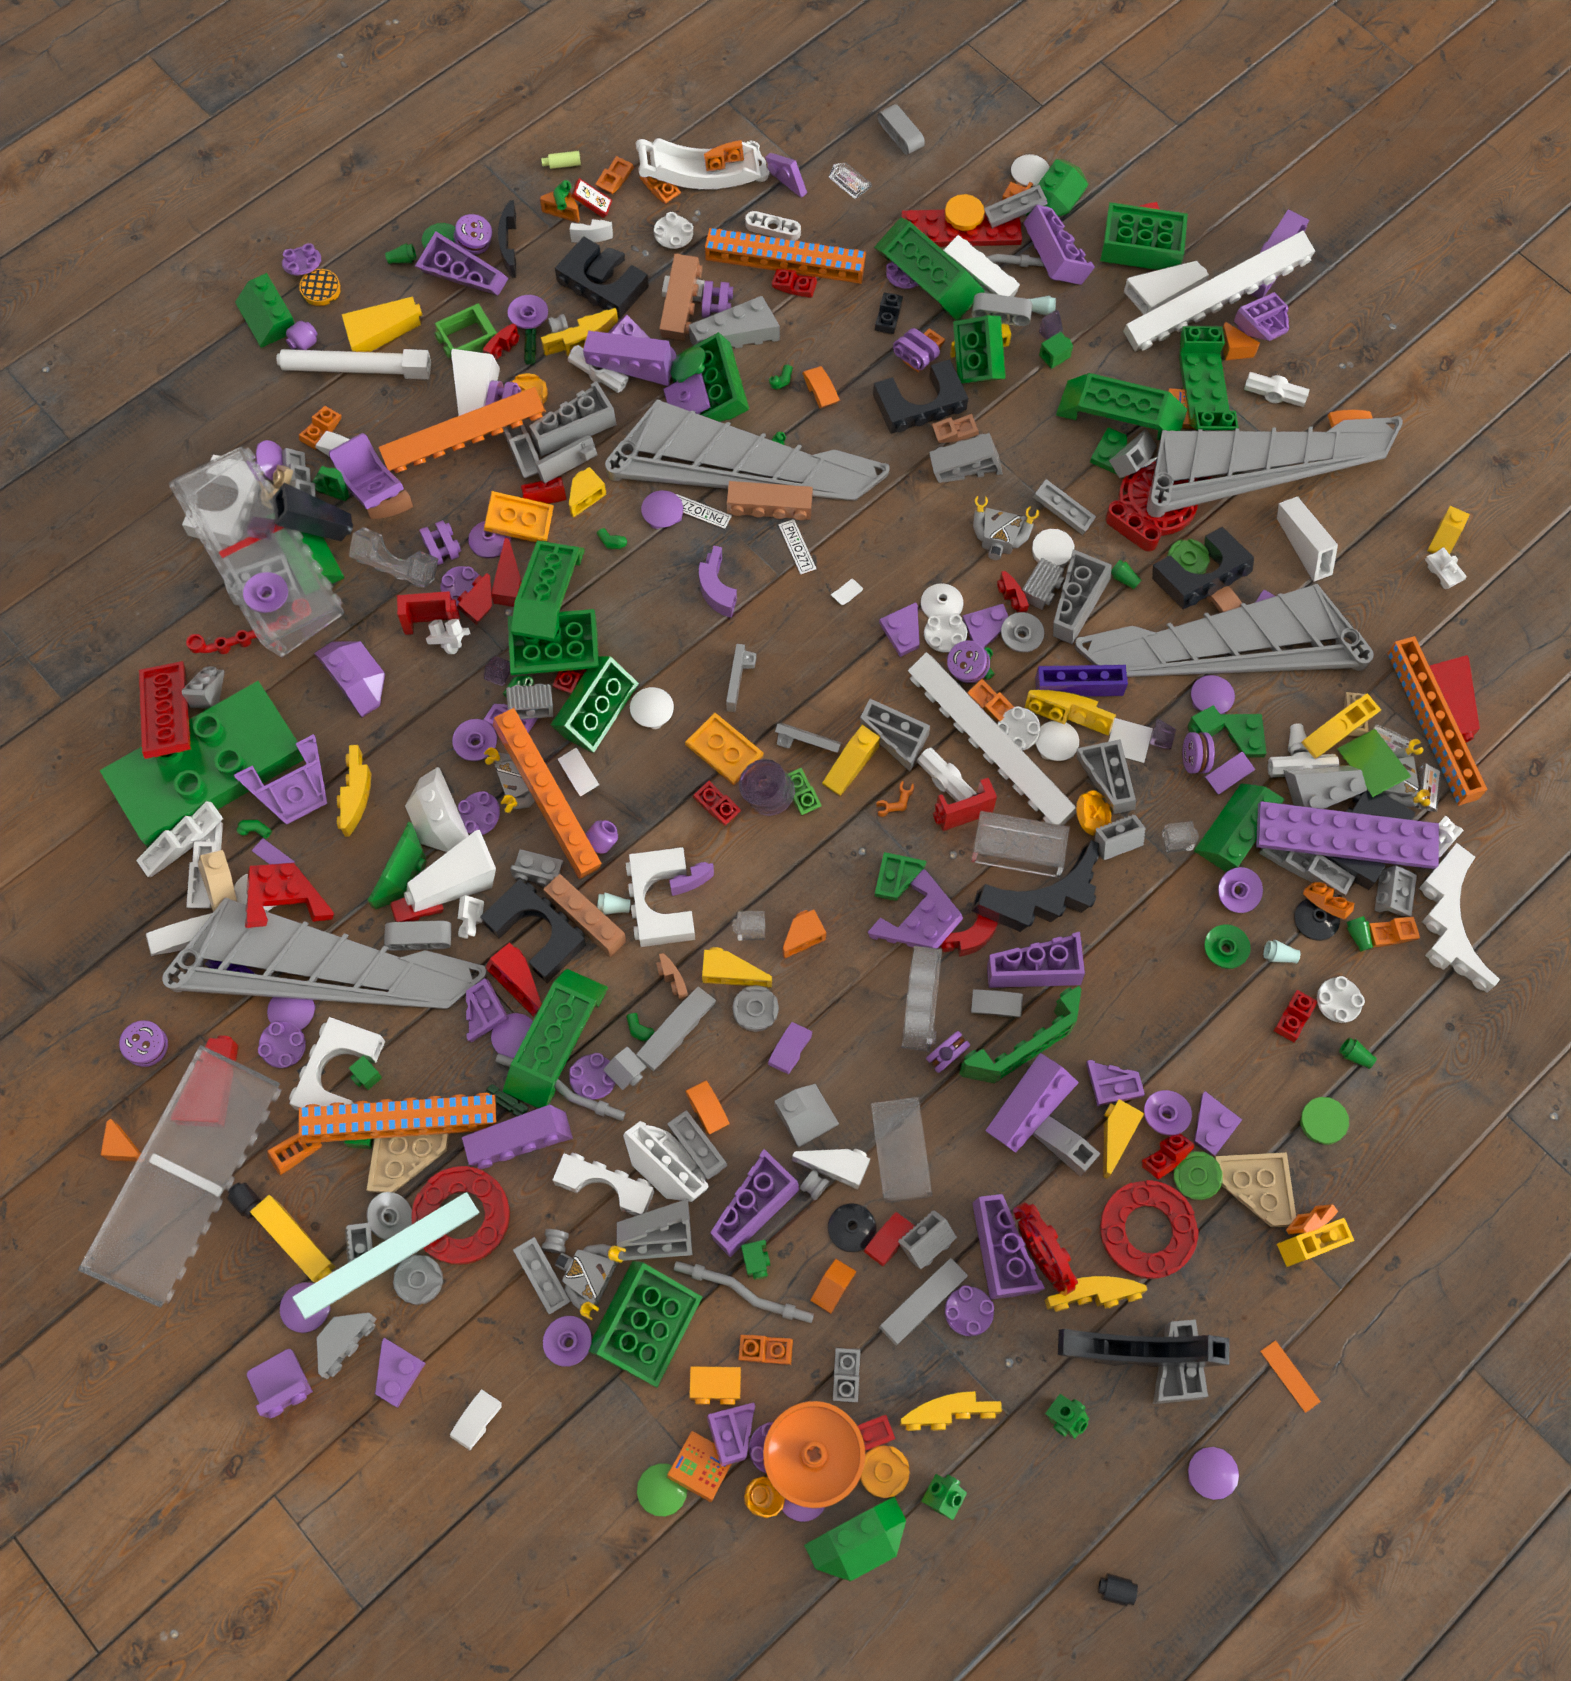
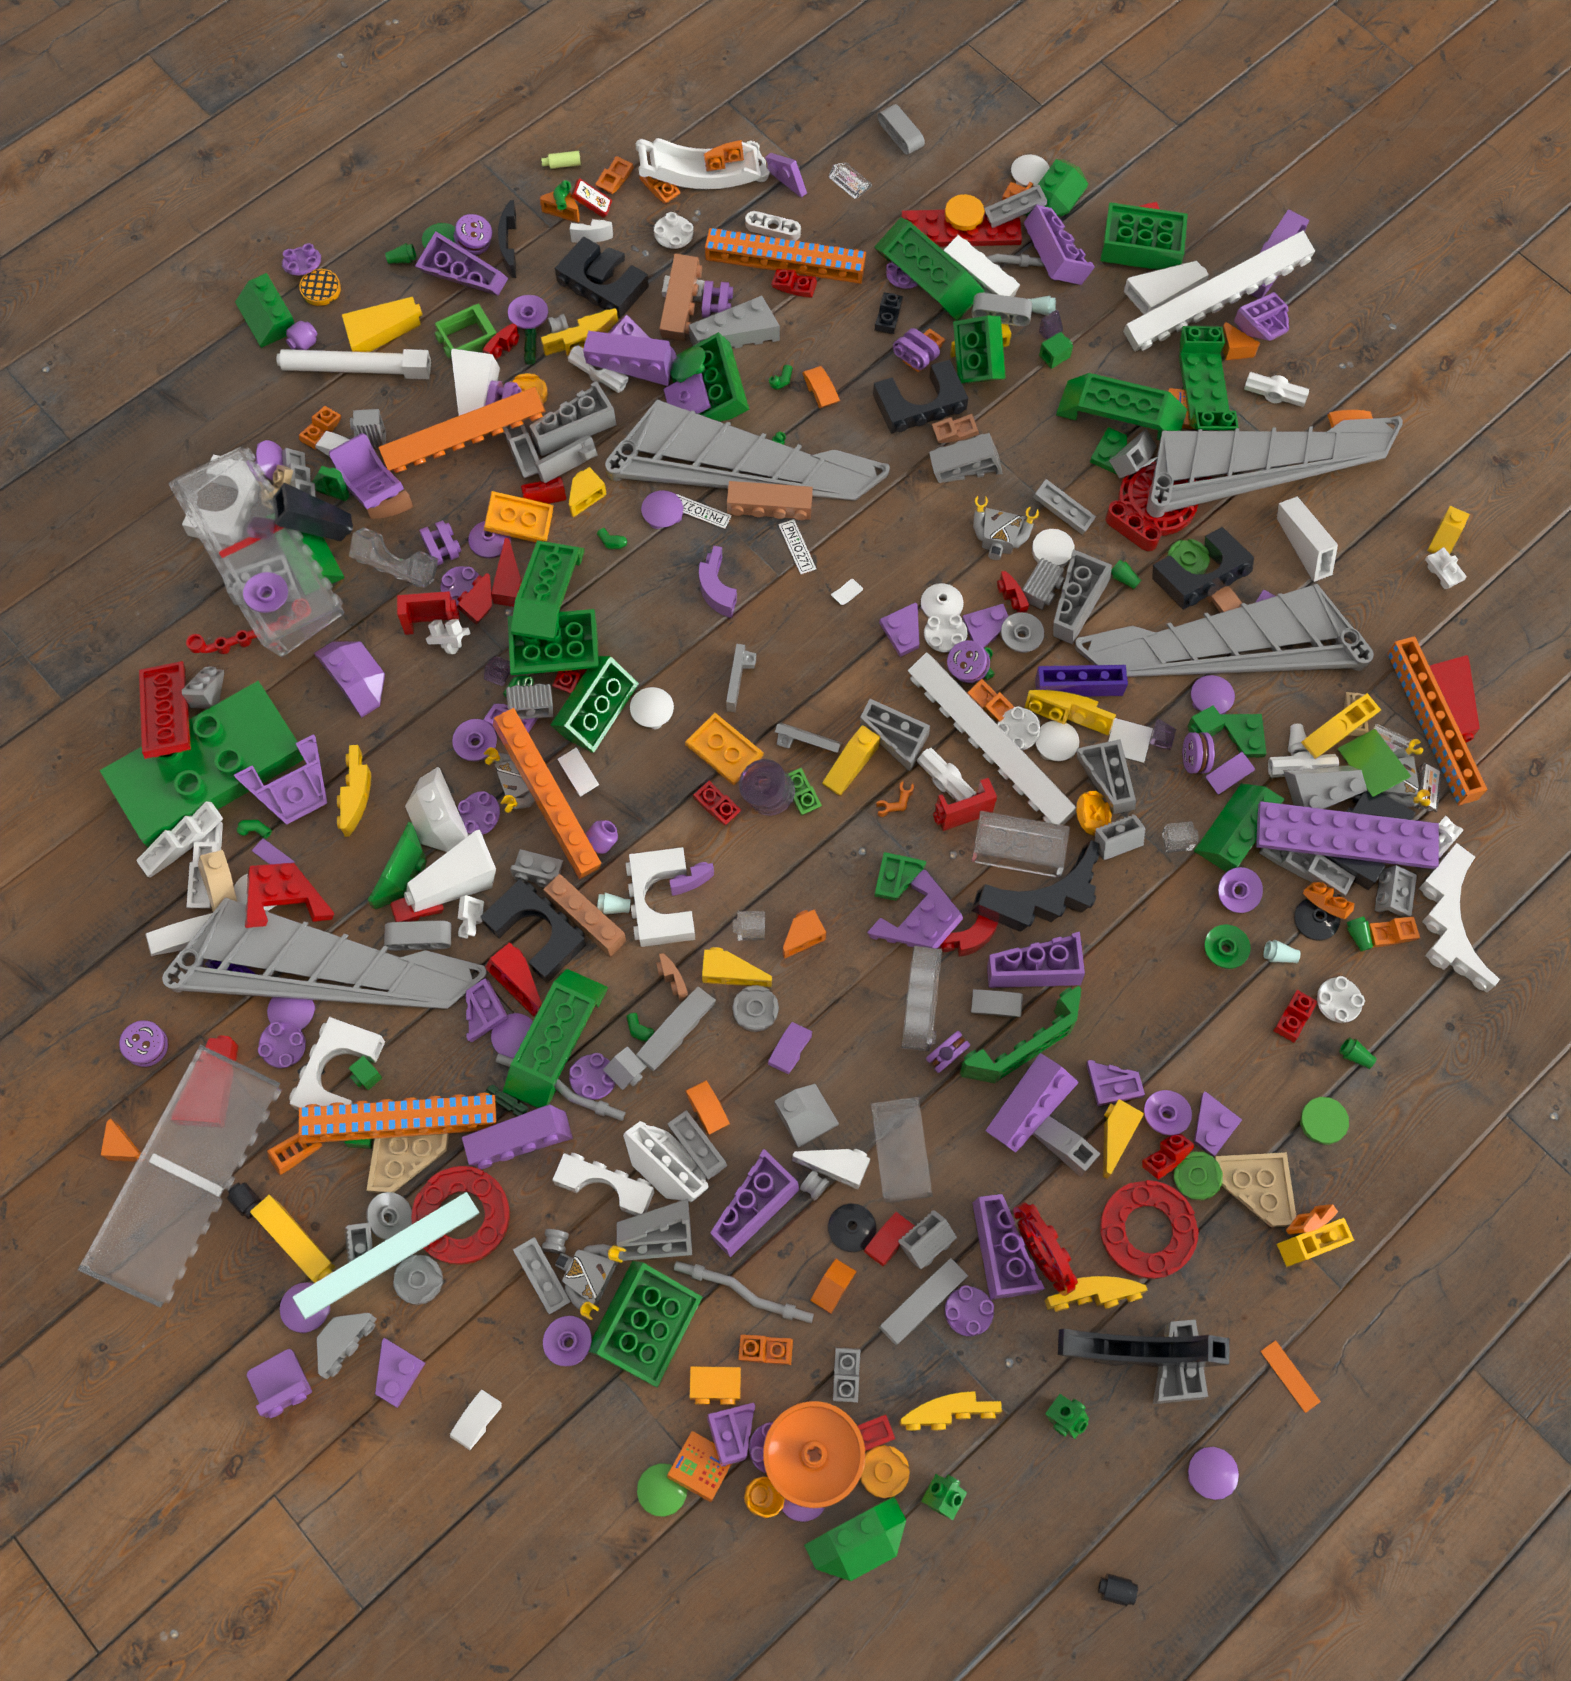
green brick [741,1240,771,1280] -> none
none -> light grey brick [350,409,386,449]

